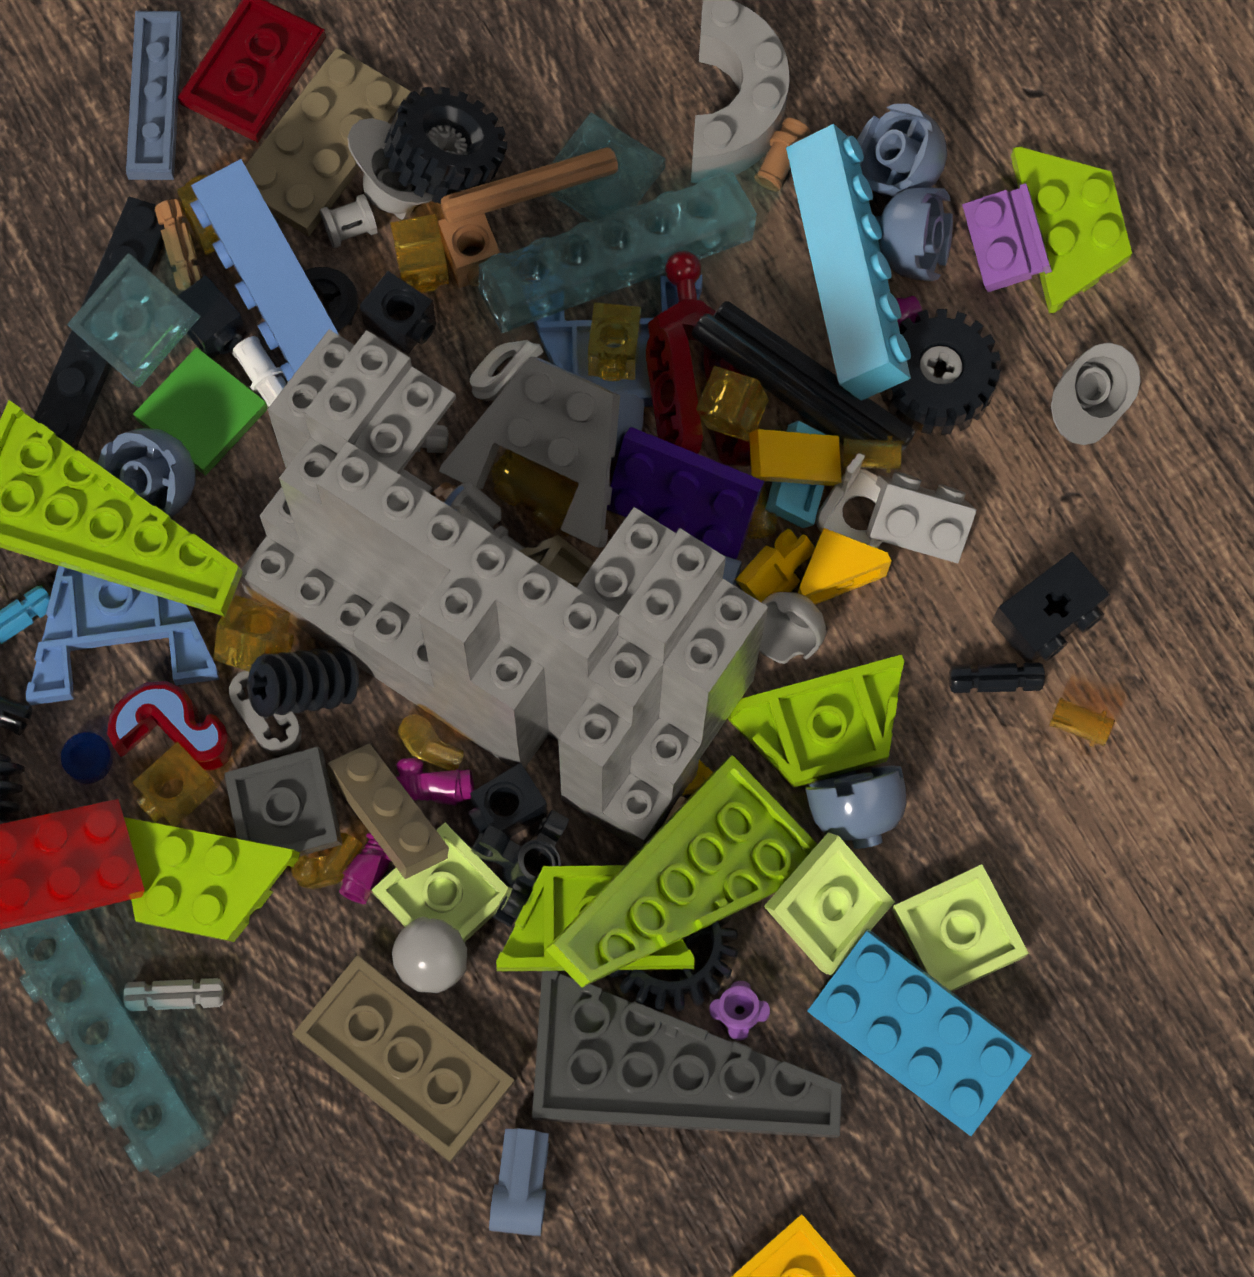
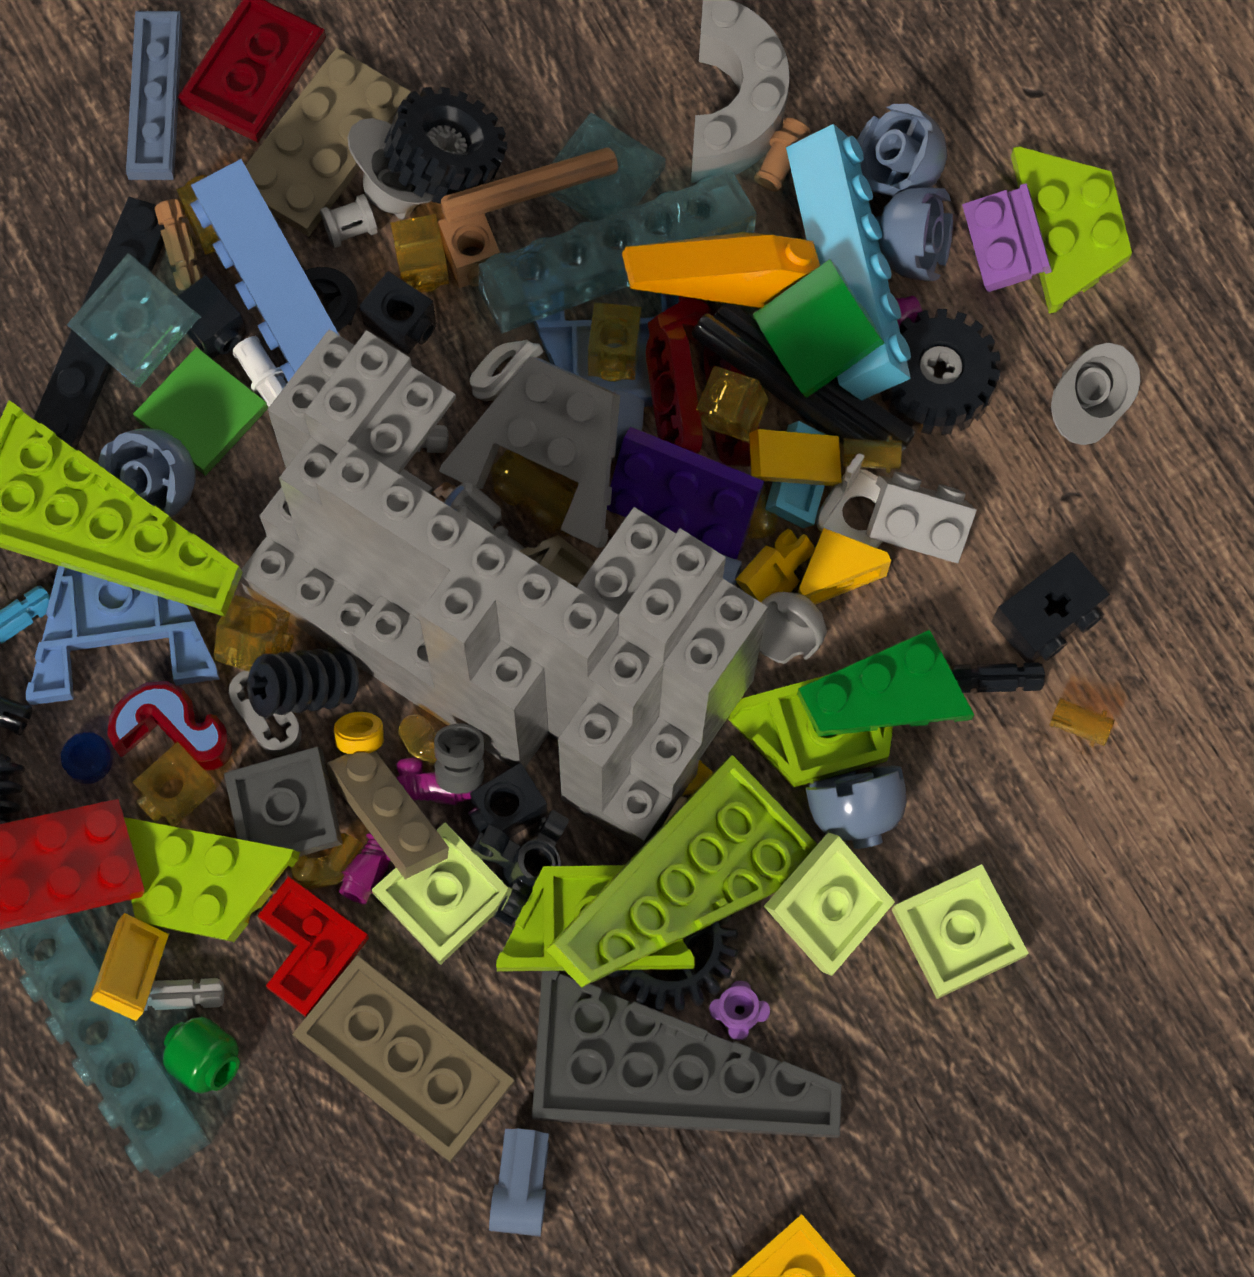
light grey hair [392,916,467,993] -> none
dark azure plate [807,929,1033,1136] -> none
none -> yellow tile [90,913,169,1021]
none -> green head [163,1016,240,1094]
none -> red plate [258,876,369,1017]
none -> yellow tile [334,712,384,755]
none -> dark grey wheel [434,724,484,794]
none -> light orange wedge [622,232,820,308]
none -> green slope [753,259,885,398]
none -> green wing [797,630,974,737]

